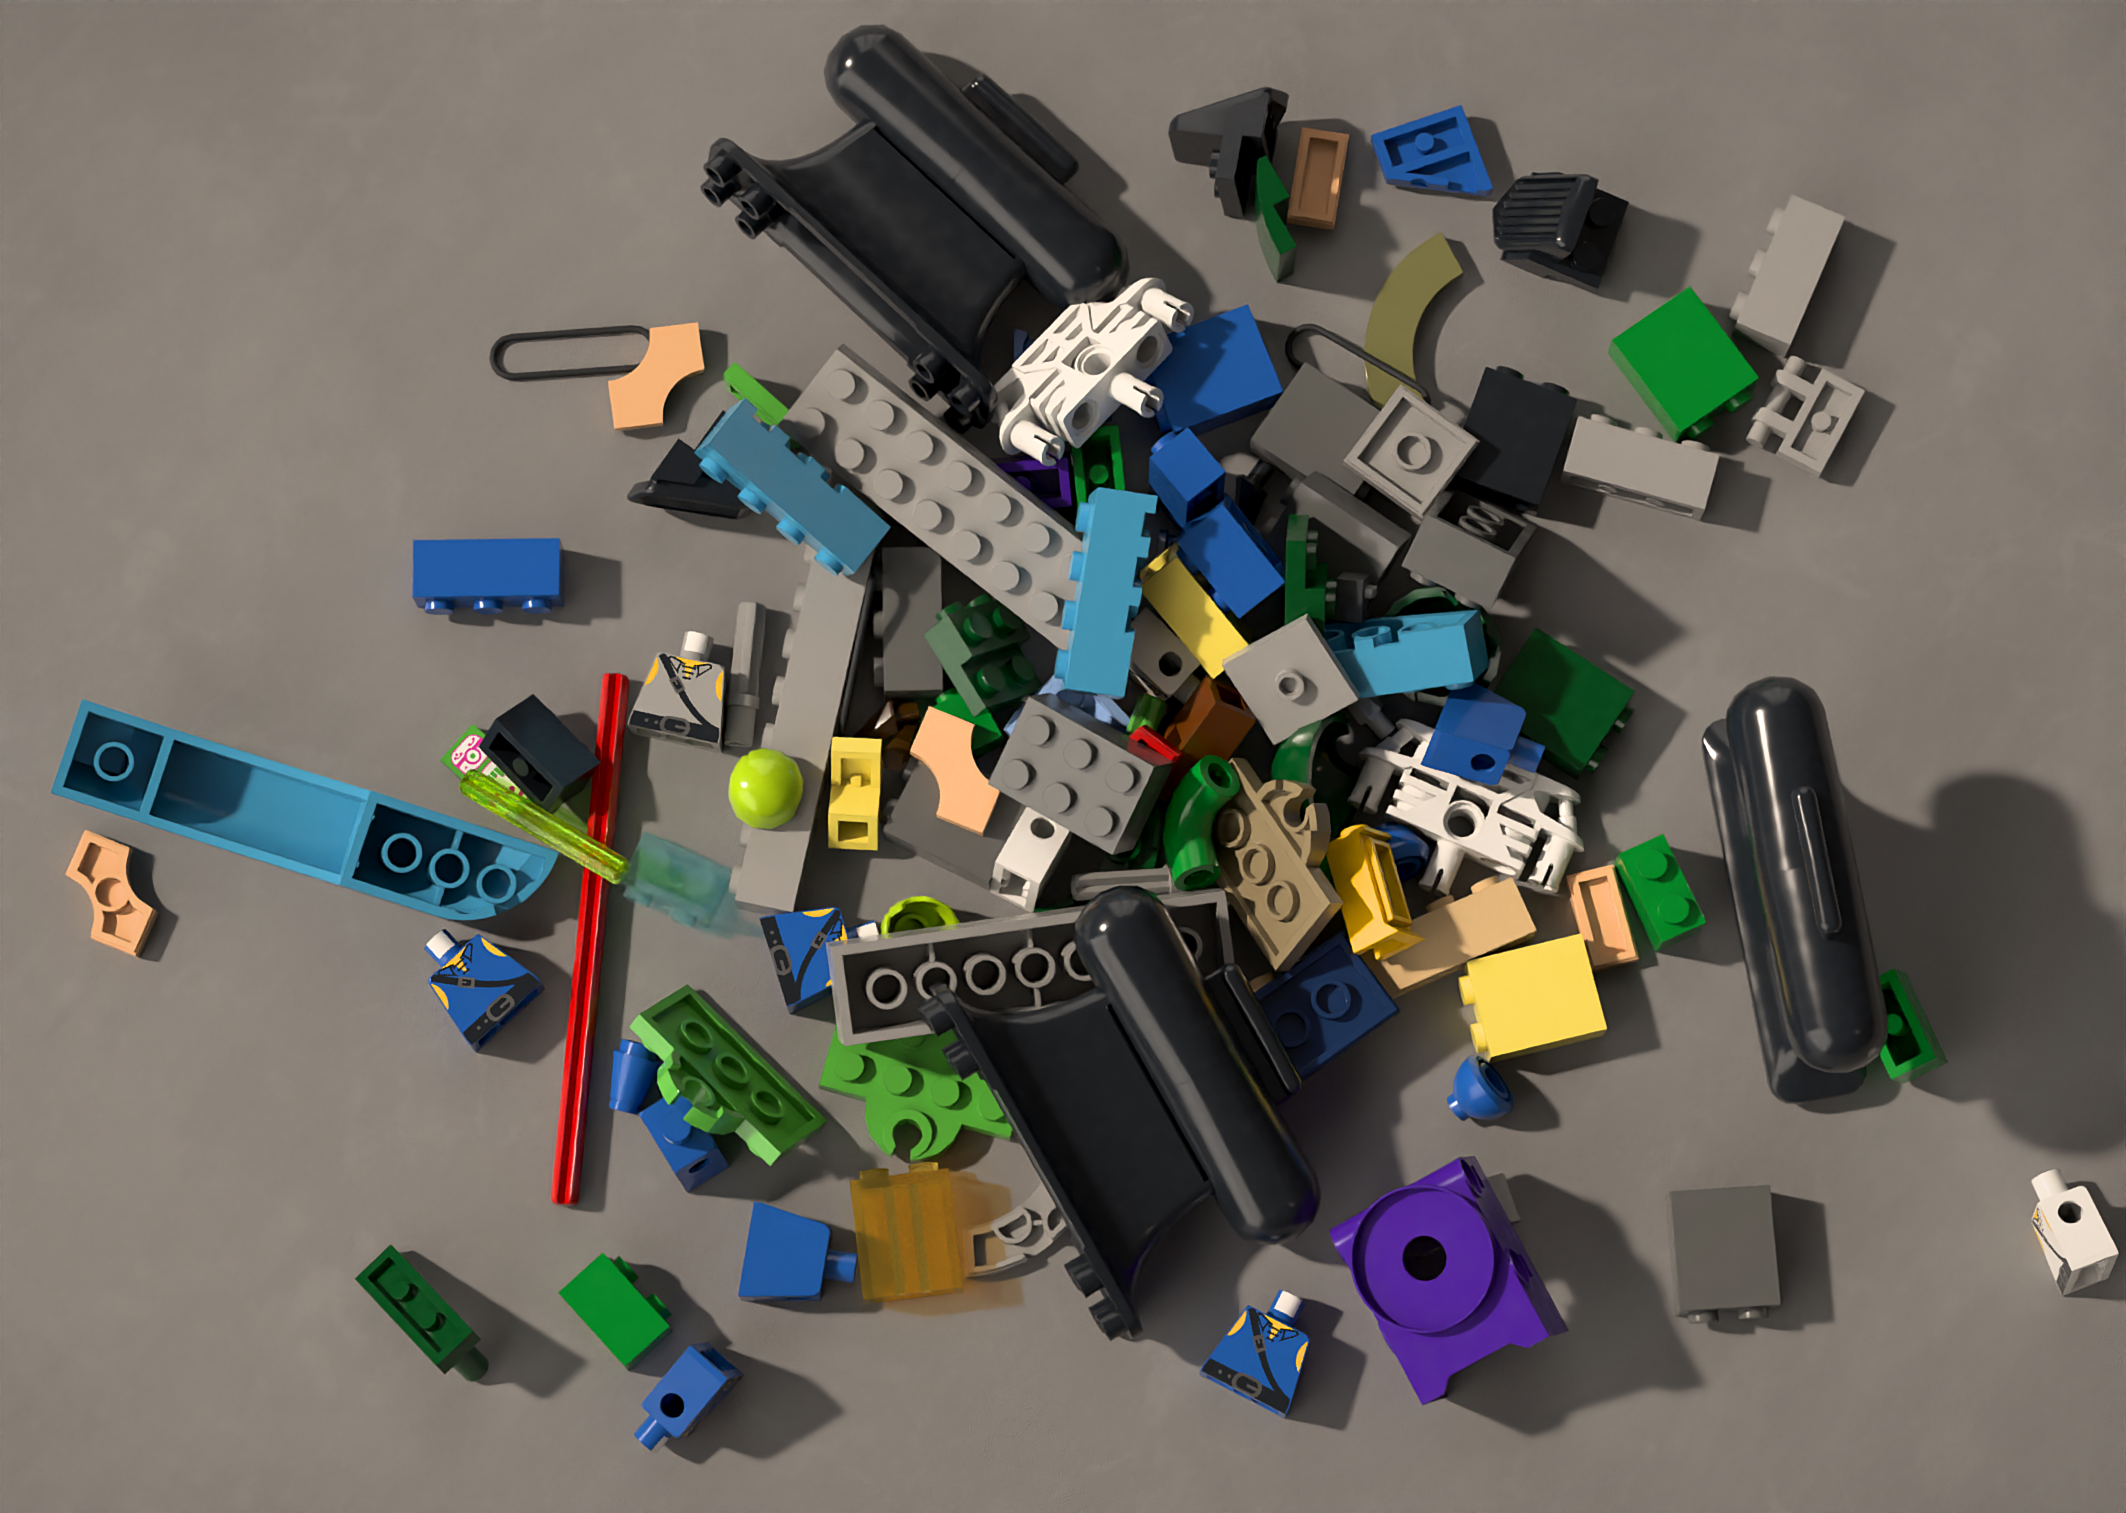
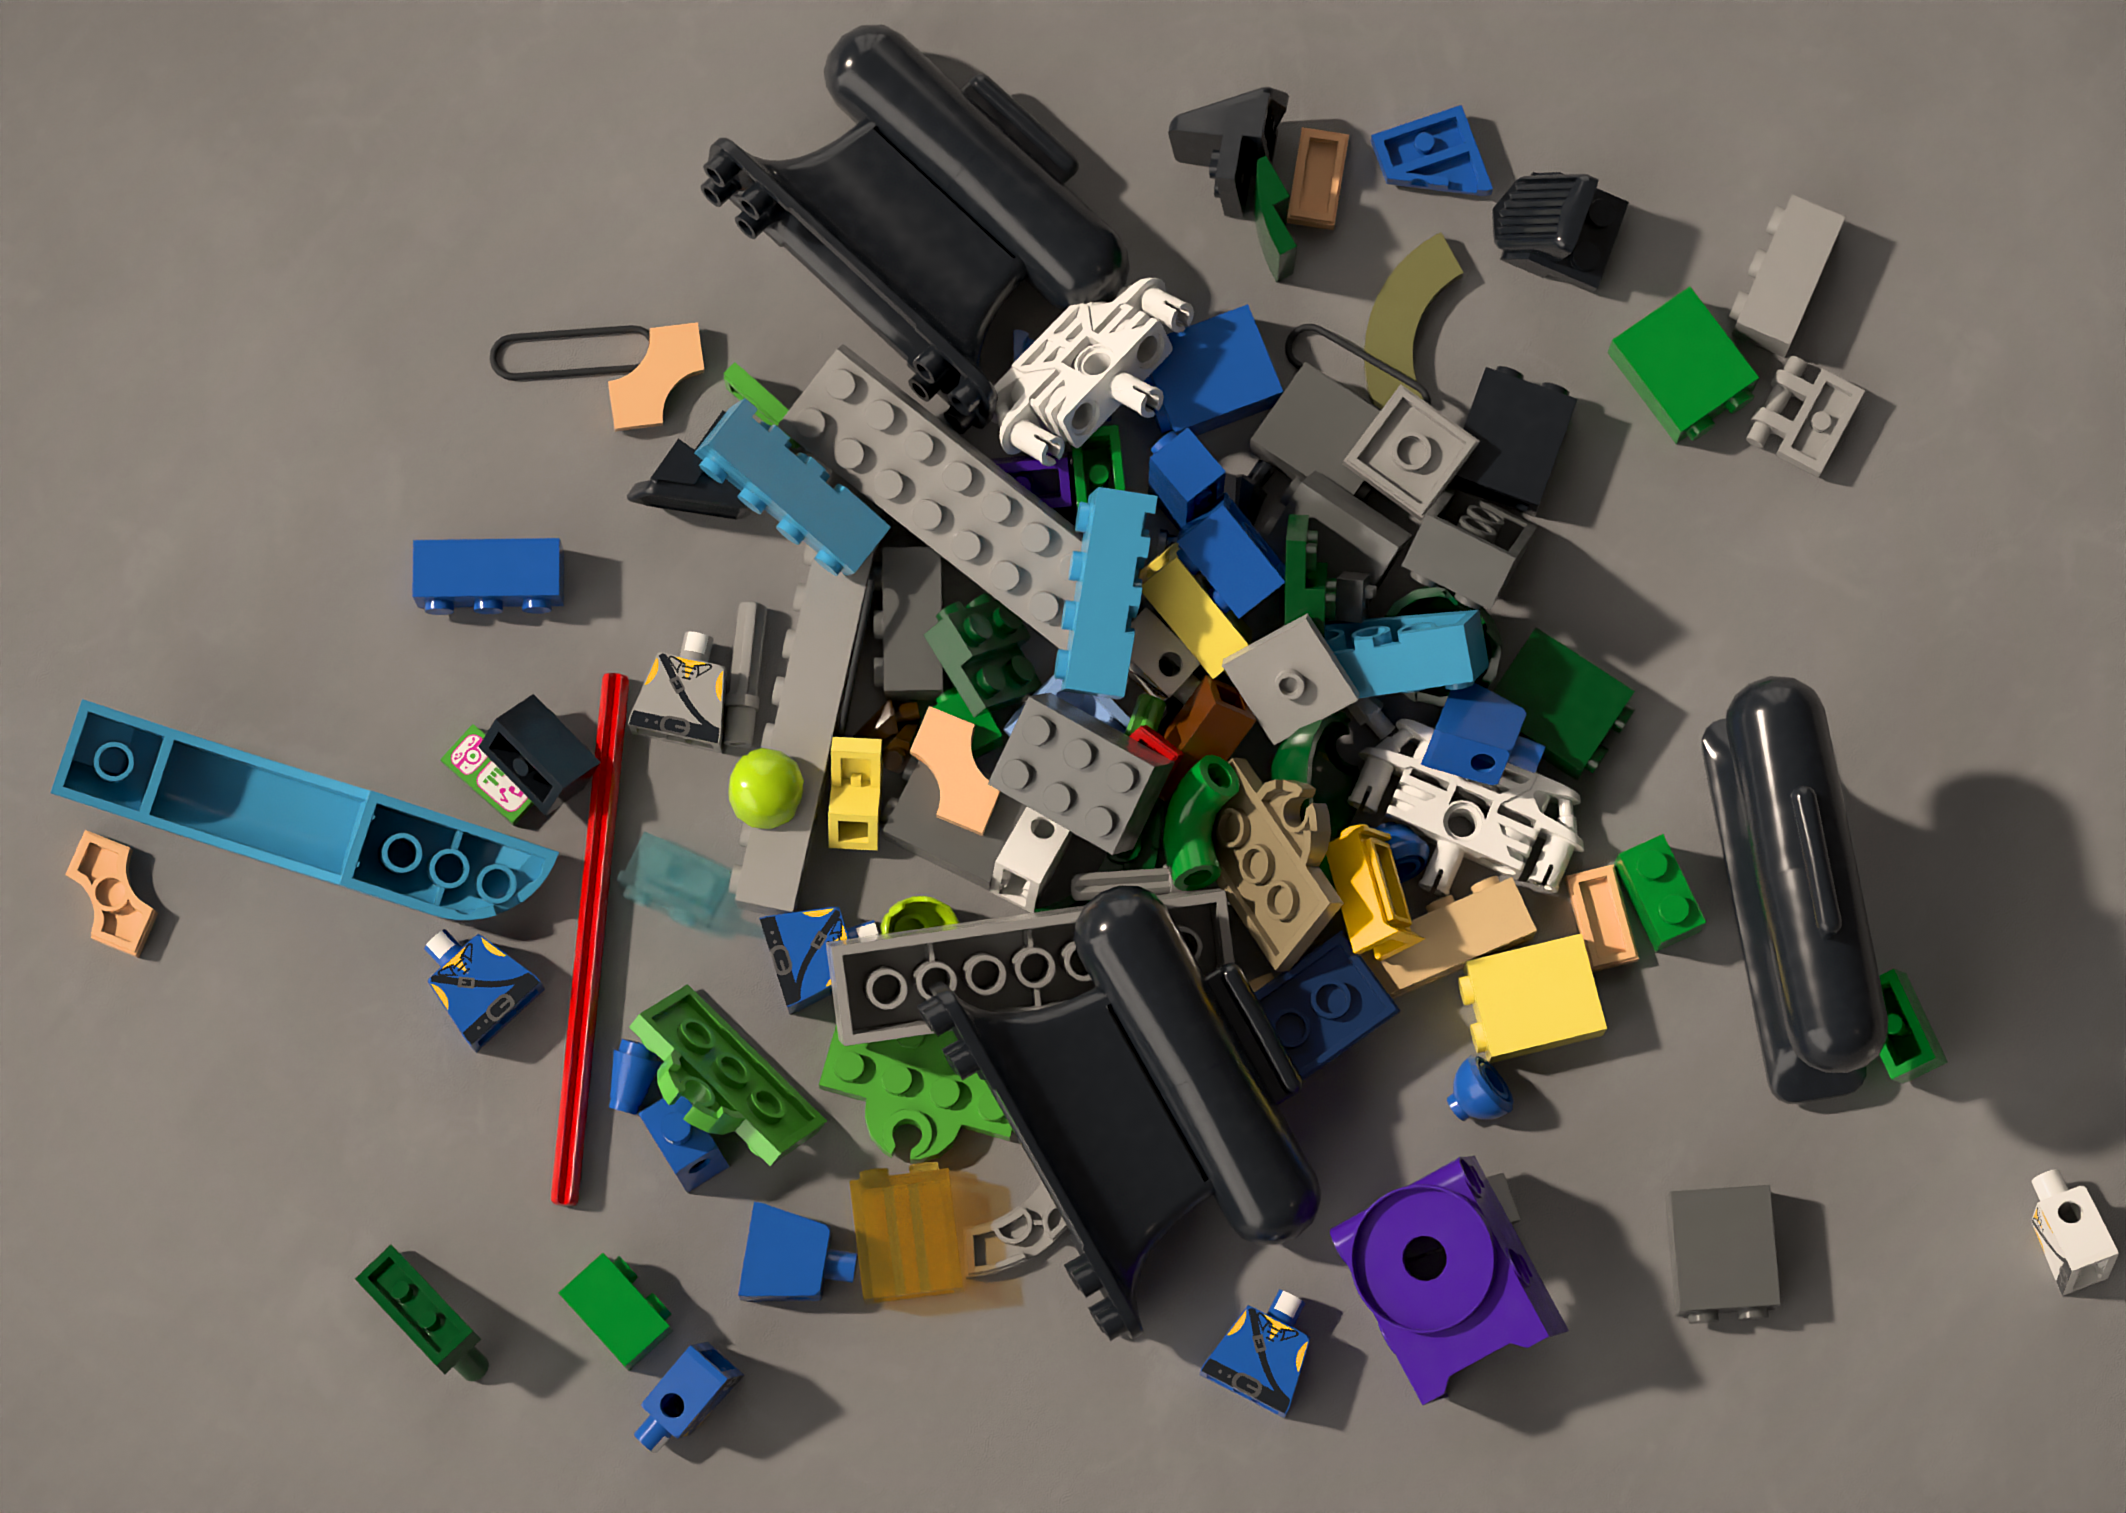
clear neon green axle [459,769,630,884] -> none
light grey brick [1559,414,1720,521] -> none

